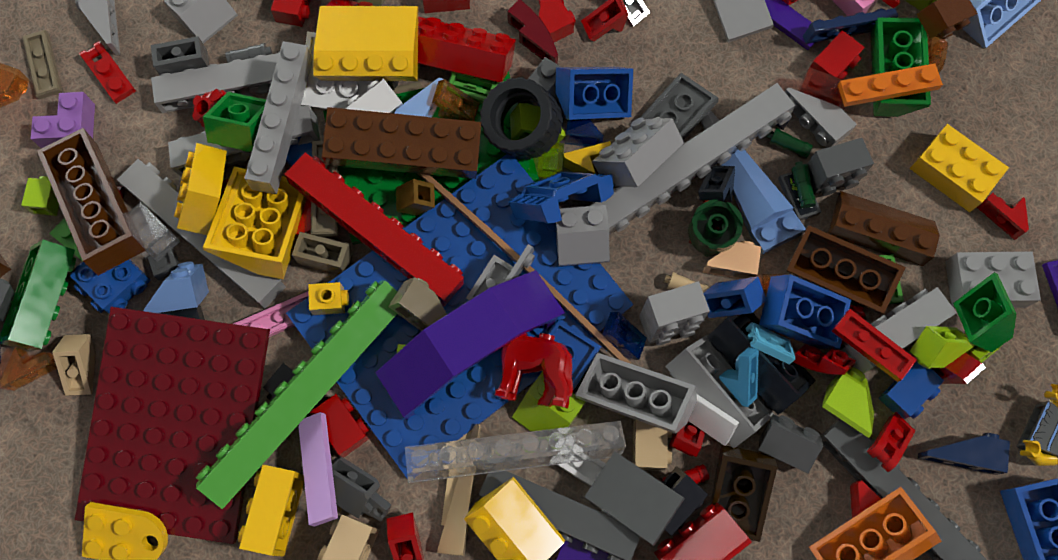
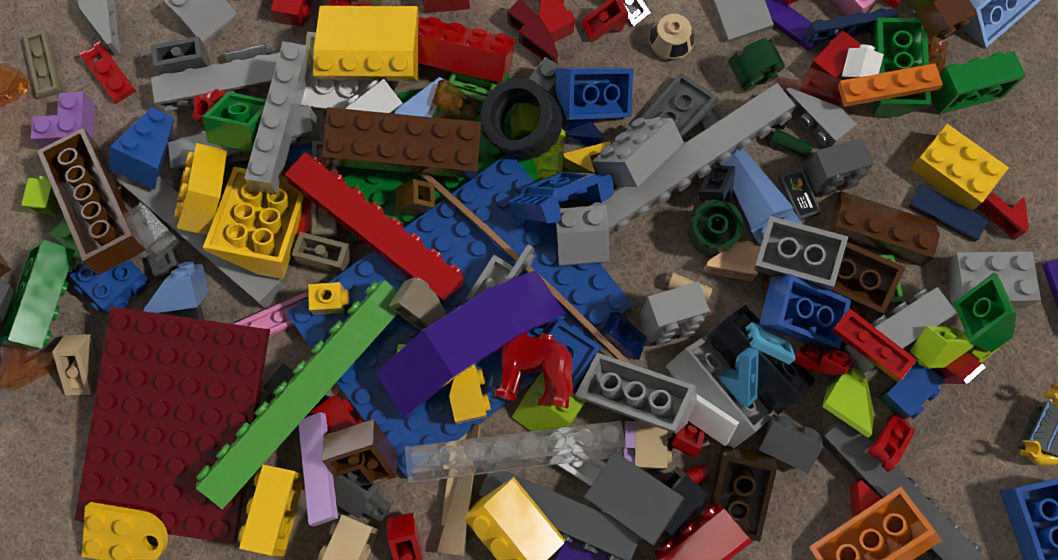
blue brick [703,277,767,318] -> none
dark green piece [791,161,816,208] -> none
dark blue slope [917,433,1010,475] -> none
none -> blue wedge [109,107,174,190]
none -> reddish brown brick [322,419,397,485]
none -> yellow slope [449,365,491,425]
none -> lavender plate [618,421,636,464]
none -> tan cone [649,14,695,61]
none -> dark green brick [728,38,785,92]
none -> light grey brick [754,216,848,291]
none -> white brick [842,45,884,79]
none -> dark blue tile [908,184,988,242]
none -> green brick [930,51,1026,115]

